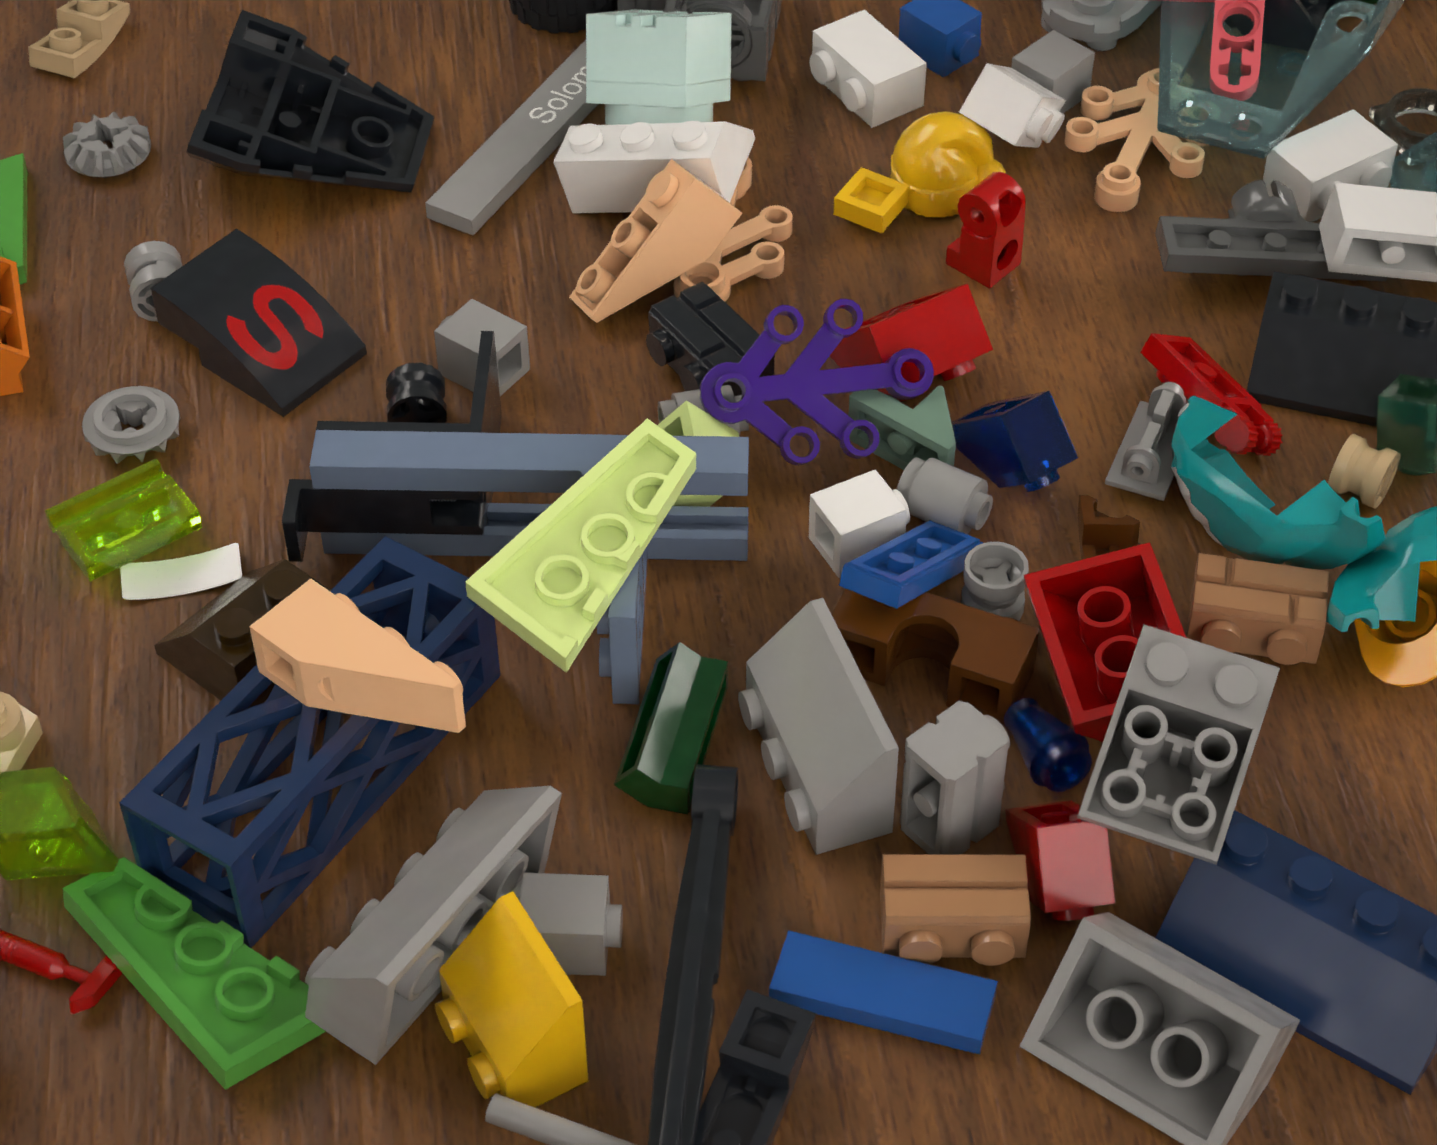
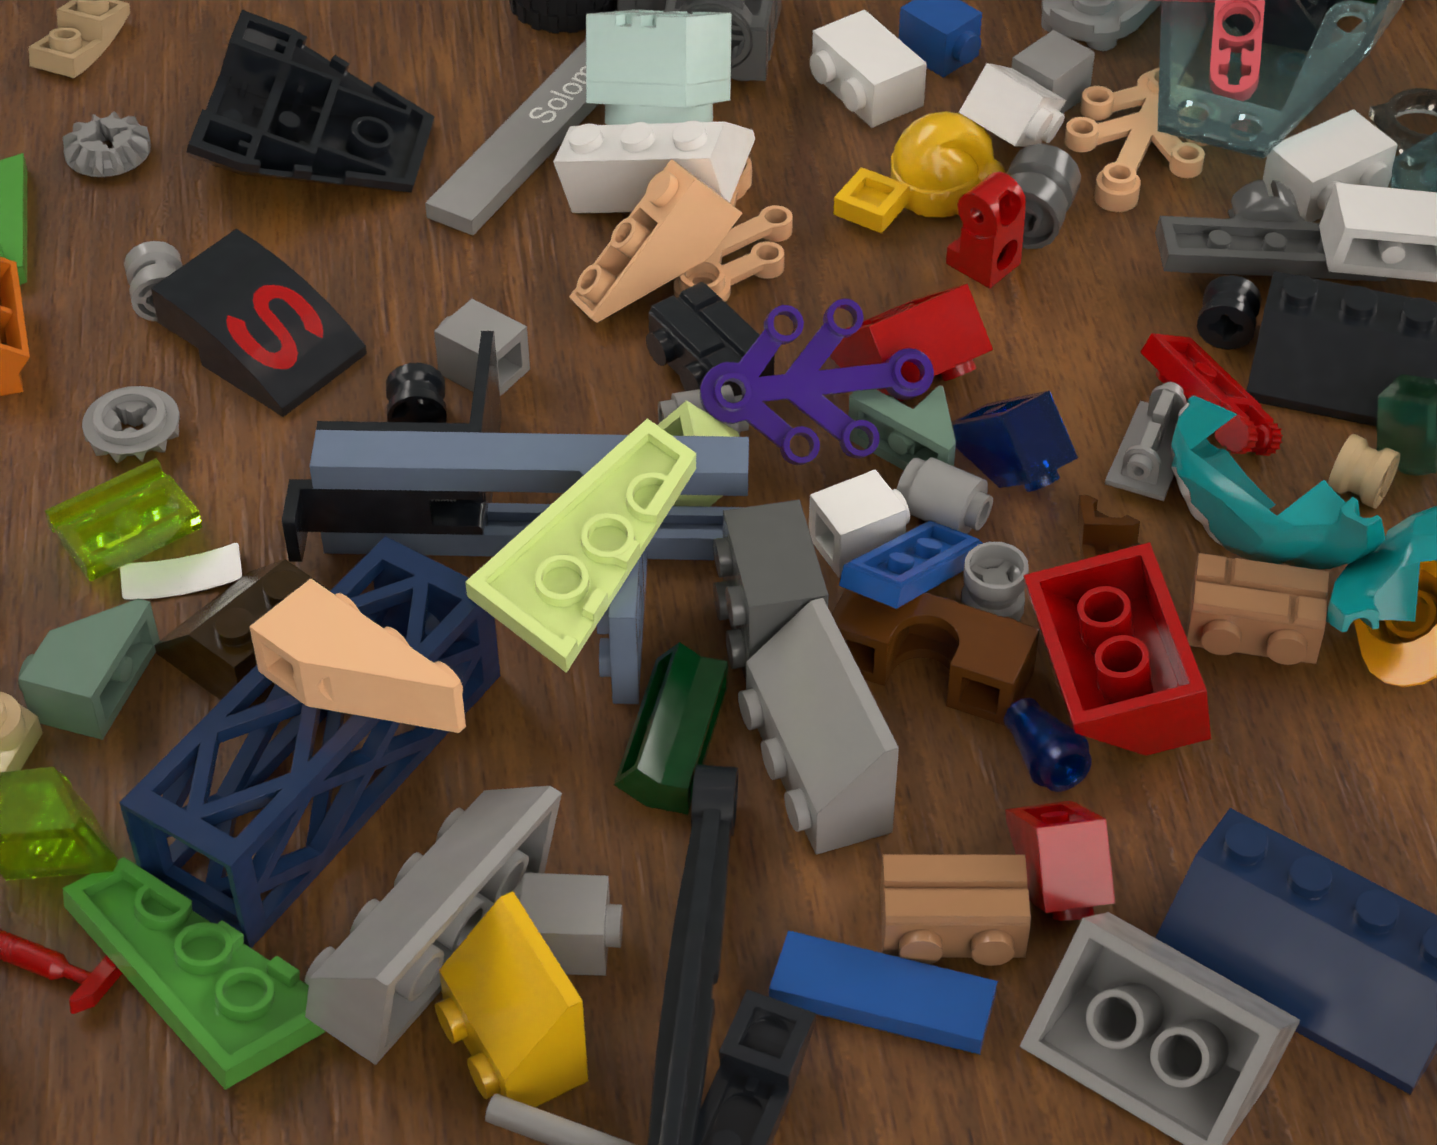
light grey brick [900,701,1010,855] -> none
light grey slope [1077,625,1280,865] -> none
none -> sand green slope [18,598,160,740]
none -> dark grey brick [713,499,829,682]
none -> dark grey wheel [1006,144,1081,249]
none -> black wheel [1197,275,1262,350]

